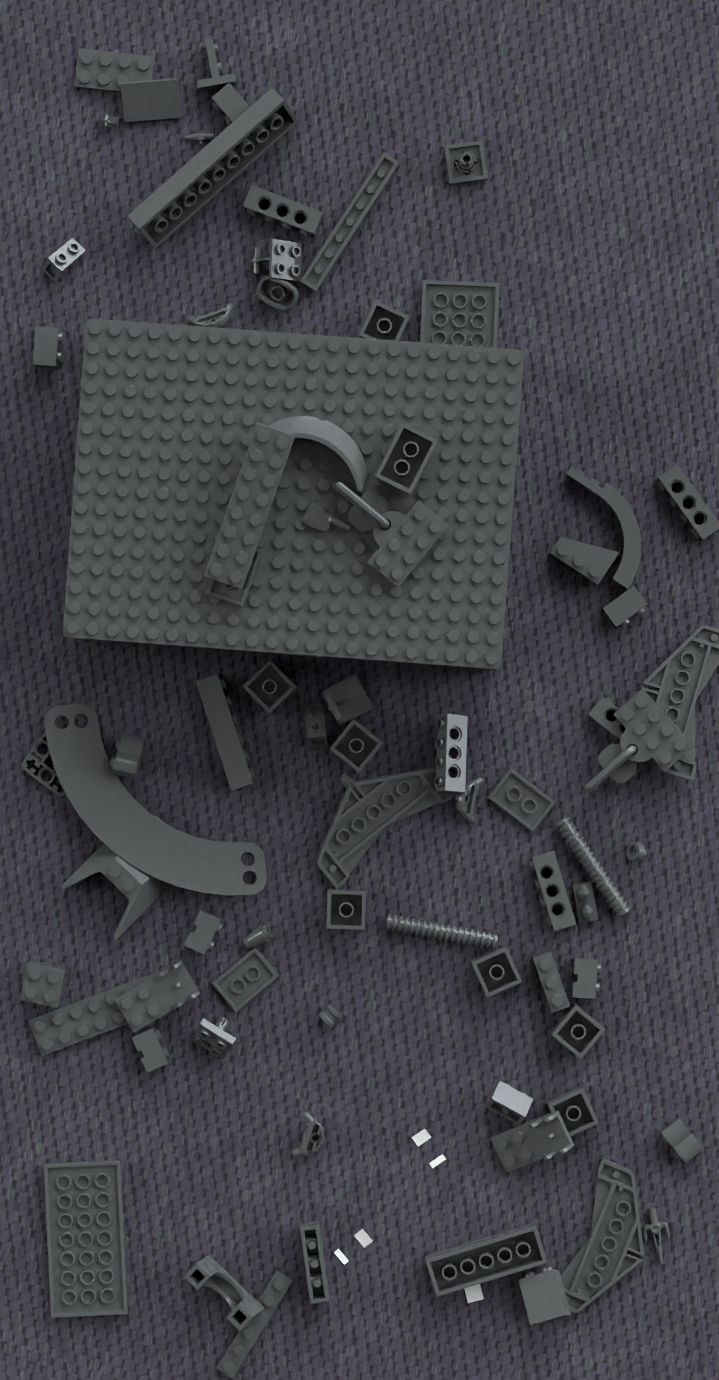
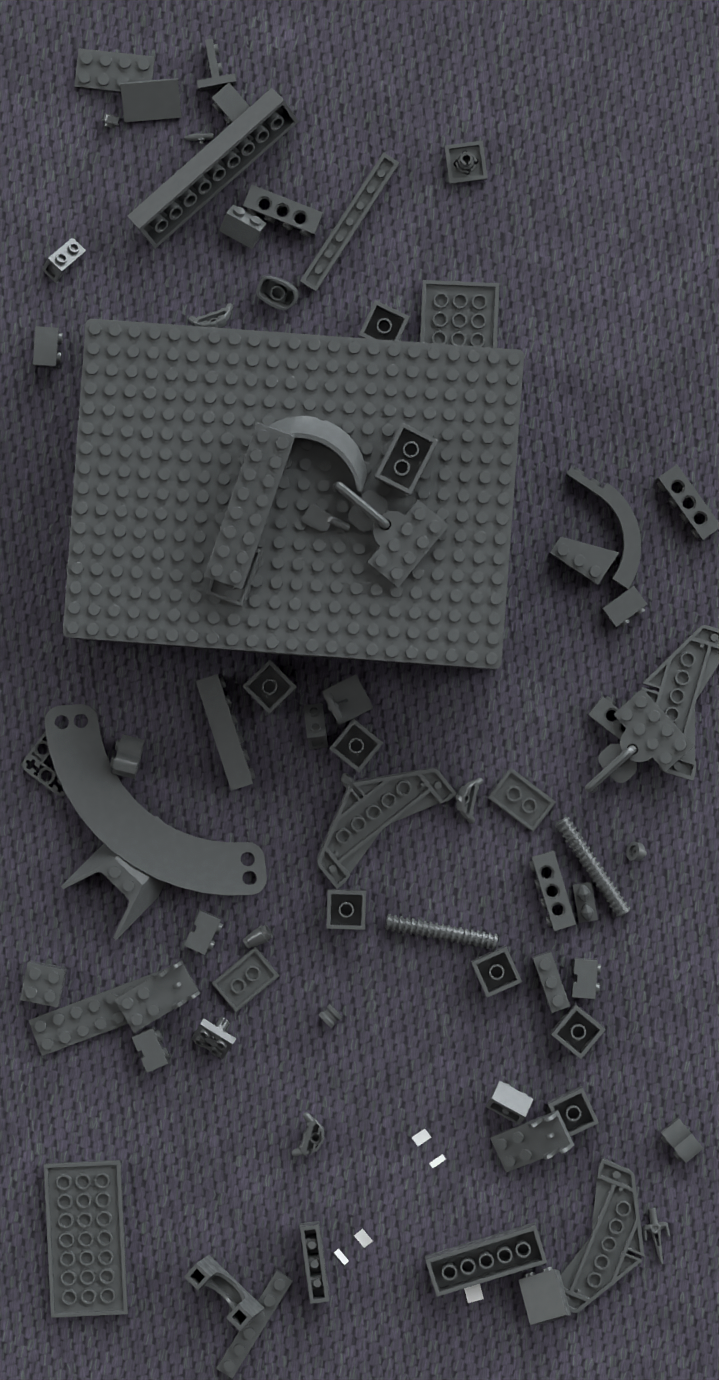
dark grey plate [251,239,302,282] -> none
dark grey brick [434,714,468,794] -> none
none -> dark grey brick [219,205,267,249]

